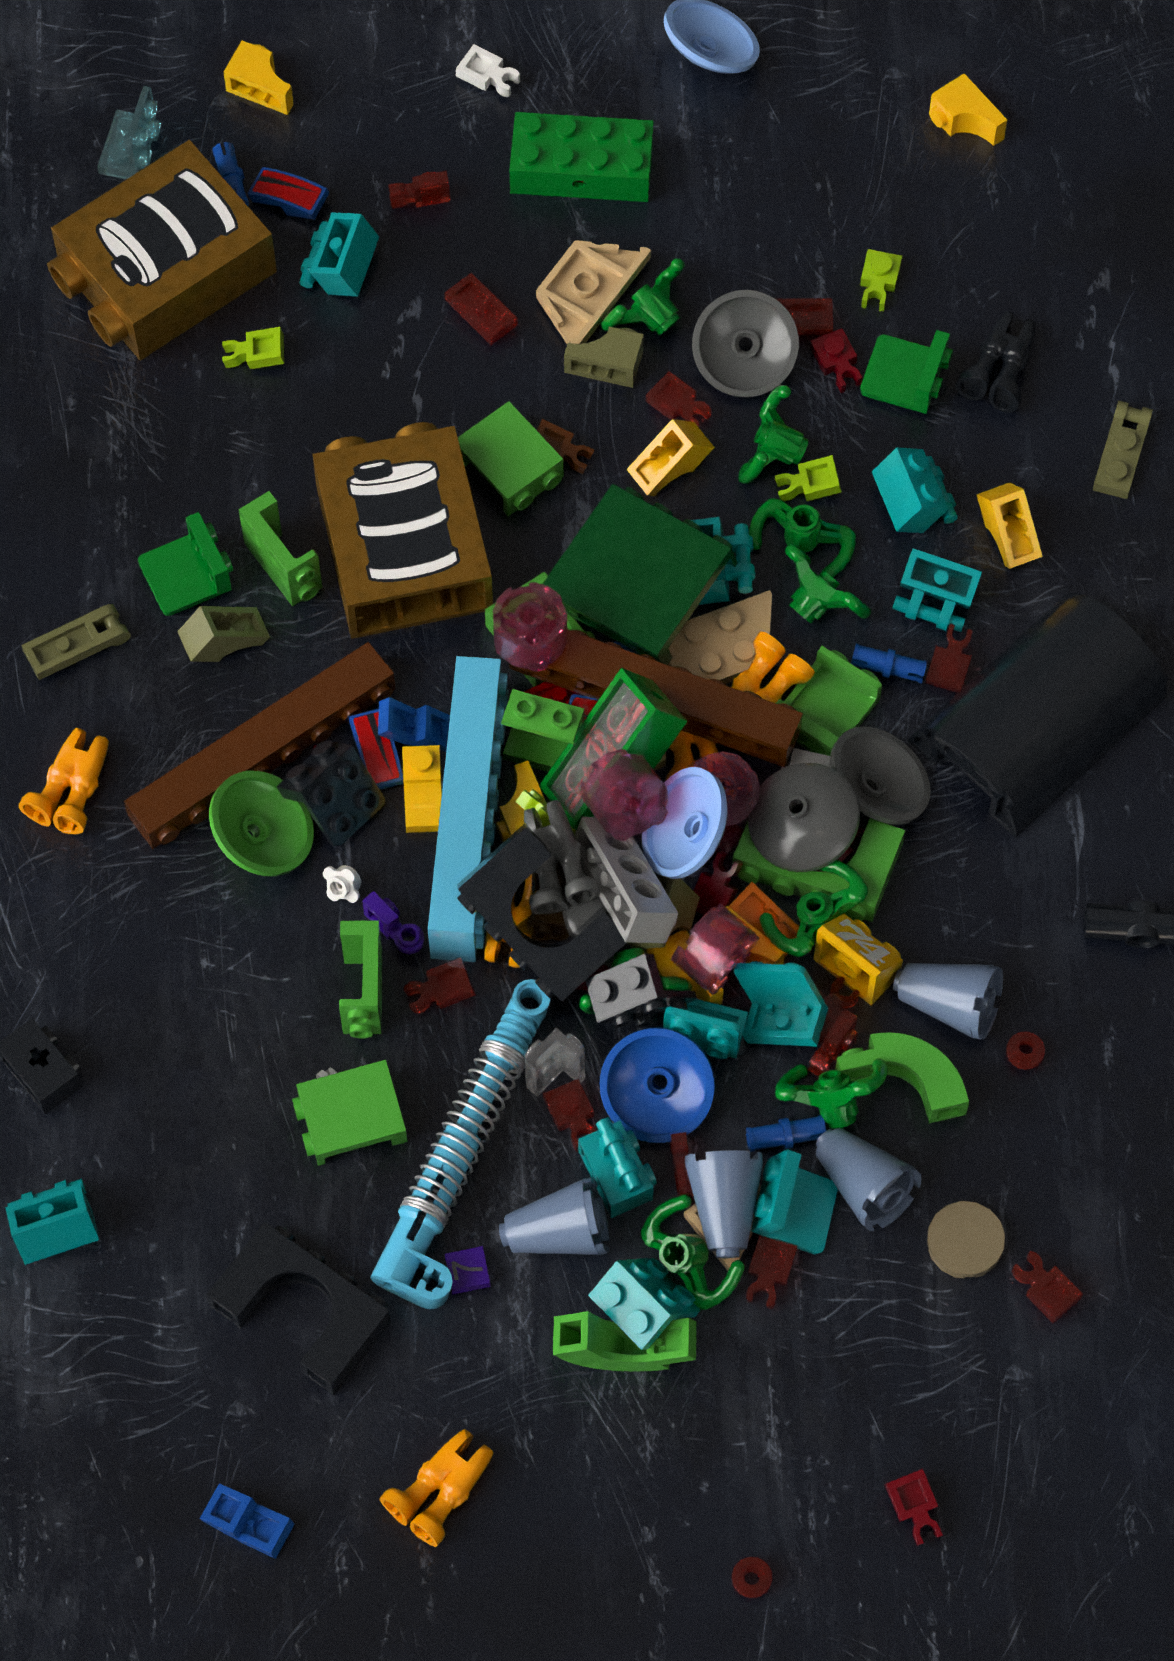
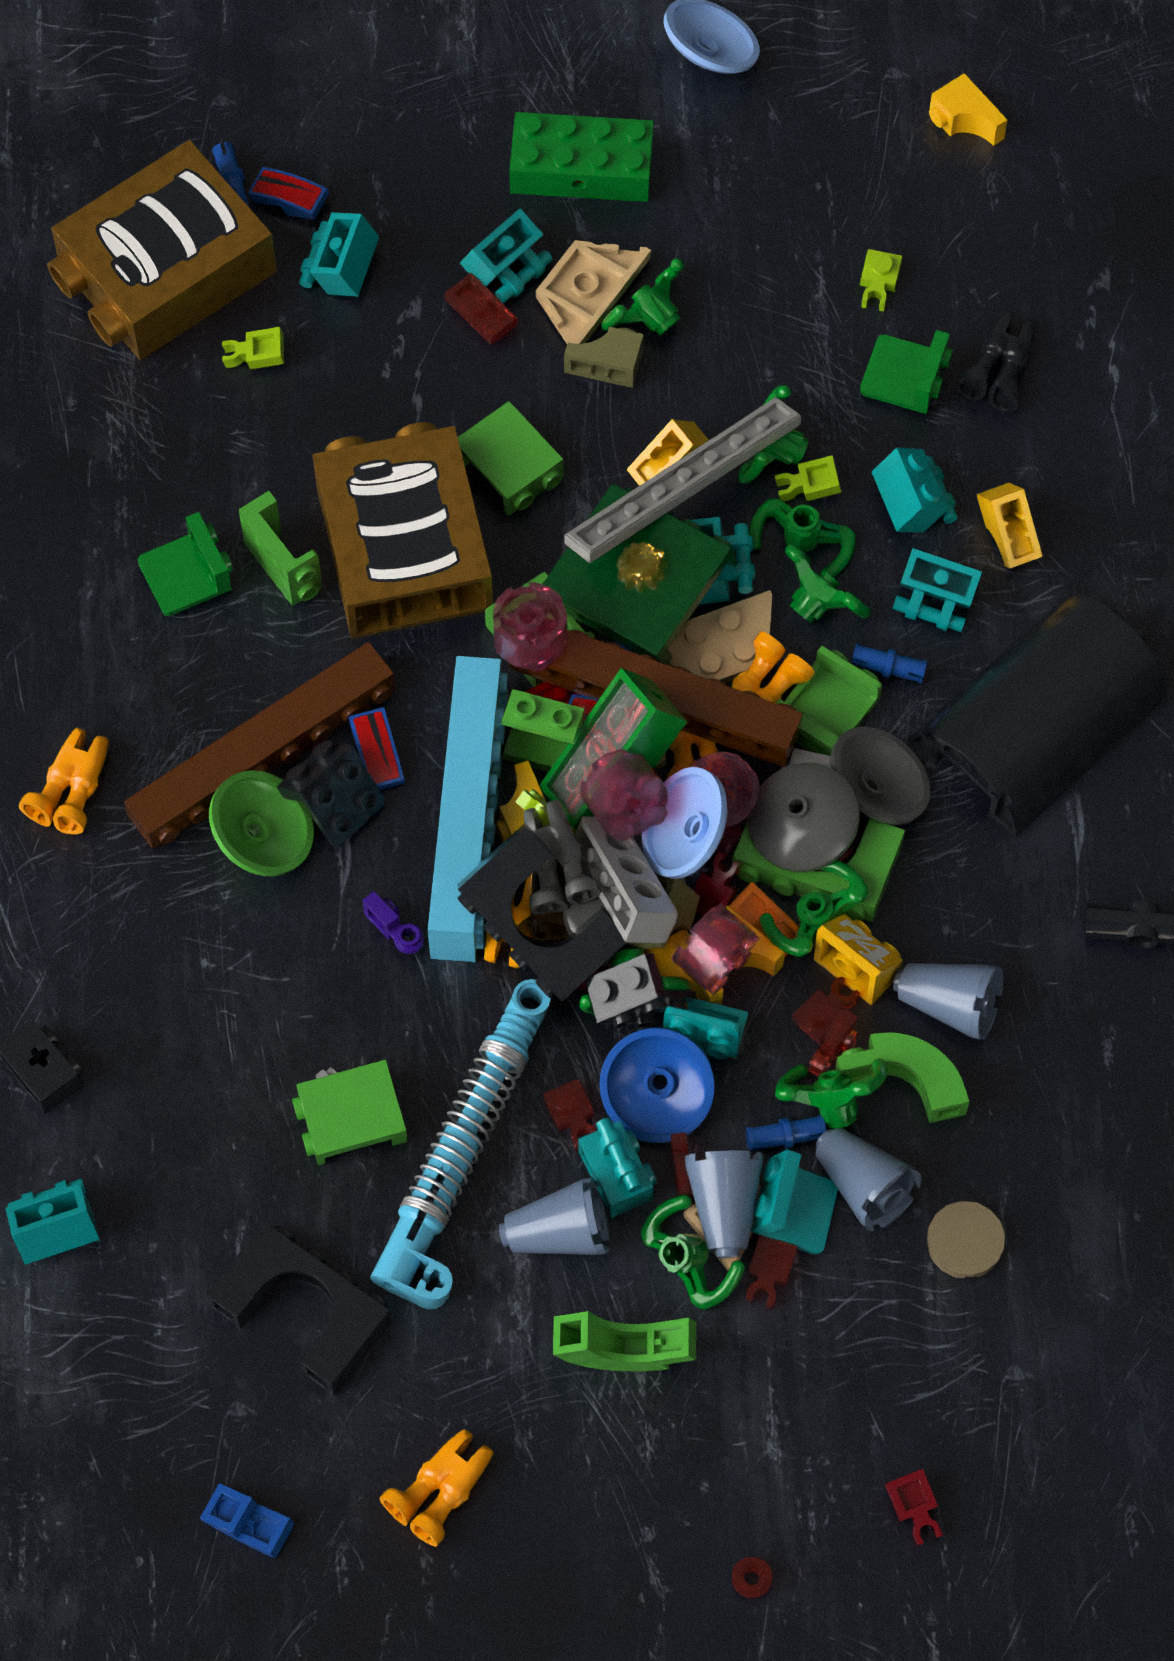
olive plate [21,604,131,680] -> none
clear light blue bracket [97,86,161,179] -> none
olive arch [177,606,270,662] -> none
yellow arch [223,40,294,115] -> none
white plate [323,865,361,903] -> none
bright green panel [339,920,382,1039] -> none
blue slope [378,697,450,752] -> none
clear red plate [388,171,450,209] -> none
yellow arch [402,745,442,833] -> none
clear red plate [403,957,475,1013] -> none
dark purple tile [444,1246,491,1295] -> none
white plate [456,44,520,97] -> none
clear bracket [525,1028,585,1097] -> none
reddish brown plate [537,419,594,475] -> none
teal bracket [588,1258,700,1350] -> none
clear red plate [646,371,711,427] -> none
dark grey dish [692,290,799,397] -> none
teal bracket [734,961,828,1047] -> none
clear red plate [775,298,833,335] -> none
dark red plate [810,328,863,393] -> none
clear red plate [925,624,973,693] -> none
clear red plate [1006,1032,1045,1070] -> none
clear red plate [1012,1251,1083,1323] -> none
olive plate [1093,400,1153,499] -> none
none -> teal brick [460,209,553,303]
none -> light grey tile [565,397,801,563]
none -> clear yellow piece [616,542,668,593]

